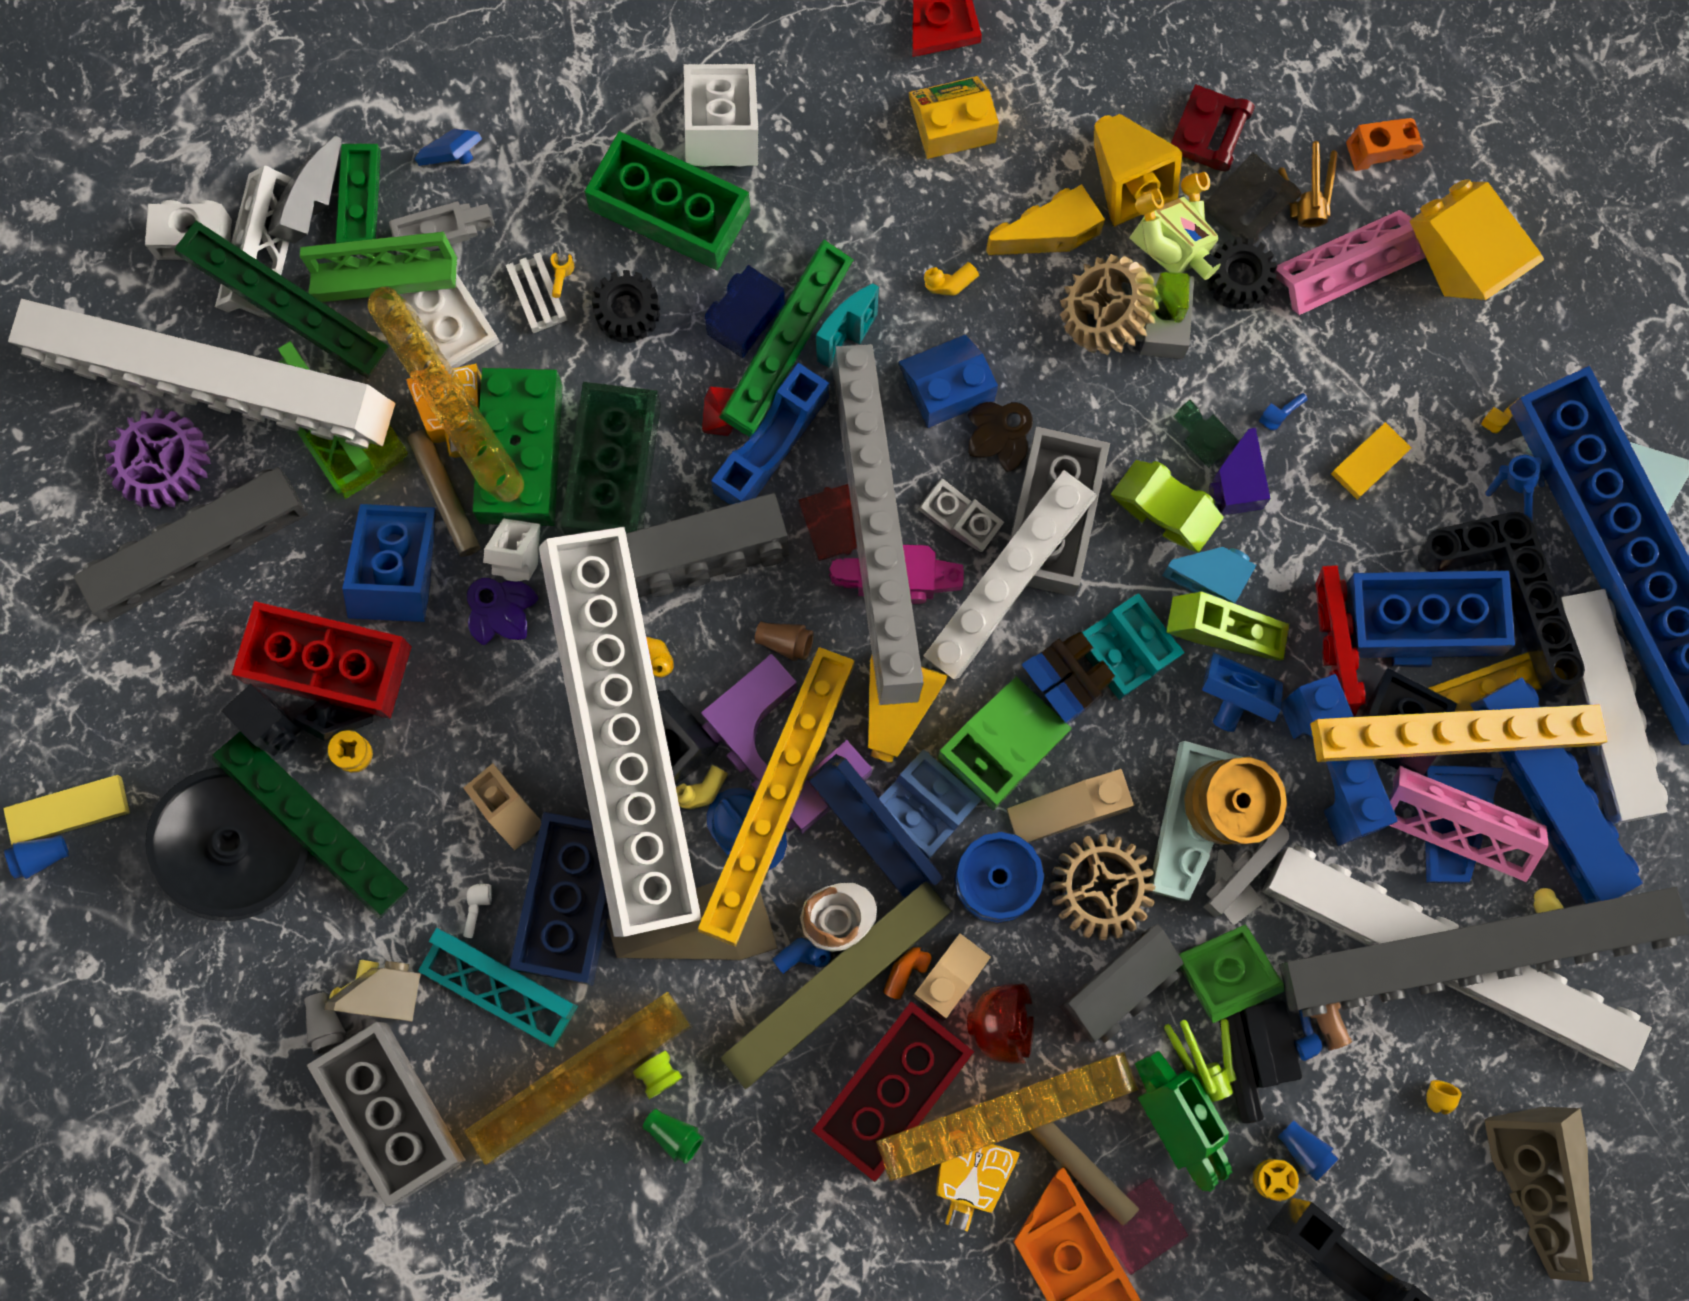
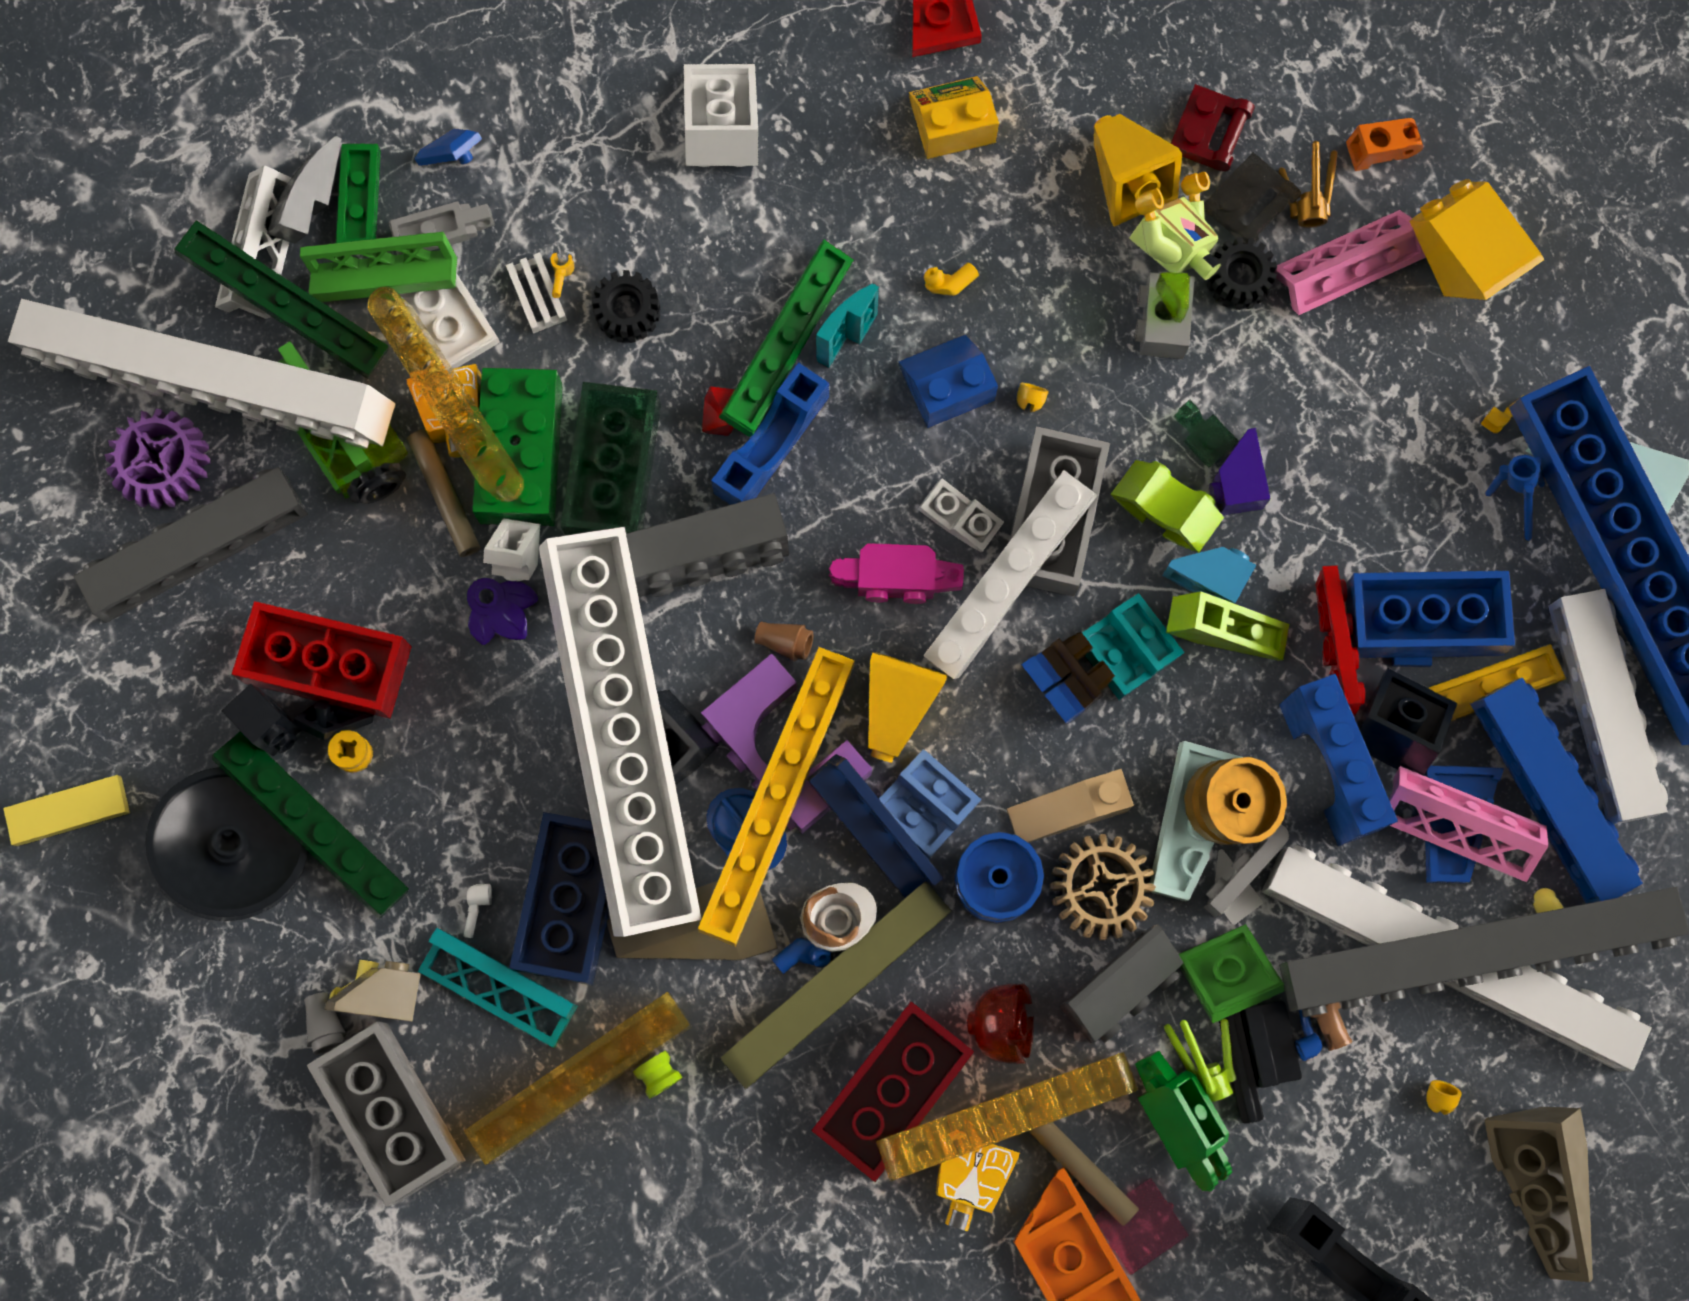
blue cone [4,835,69,879] -> none
white brick [145,200,232,260] -> none
blue slope [342,504,436,622] -> none
tan slope [463,763,541,851] -> none
green brick [584,131,751,271] -> none
green cone [642,1108,704,1164] -> none
yellow arm [646,637,674,678] -> none
light yellow arm [676,765,728,810] -> none
clear blue brick [704,265,785,359] -> none
clear red piece [798,484,857,561] -> none
light grey brick [832,344,924,705] -> none
orange arm [883,947,932,999] -> none
tan slope [913,933,991,1020] -> none
bright green slope [938,677,1072,811] -> none
dark brown plate [968,402,1033,472] -> none
yellow slope [986,184,1105,255] -> none
tan gear [1060,254,1159,355] -> none
blue tile [1202,652,1283,732] -> none
yellow wheel [1252,1159,1299,1201] -> none
blue hand [1259,393,1308,431] -> none
blue cone [1278,1120,1339,1181] -> none
yellow plate [1310,704,1608,762] -> none
yellow tile [1331,422,1412,500] -> none
black beam [1418,512,1585,695] -> none
none -> black gear [347,463,406,504]
none -> yellow hinge [1016,382,1049,412]

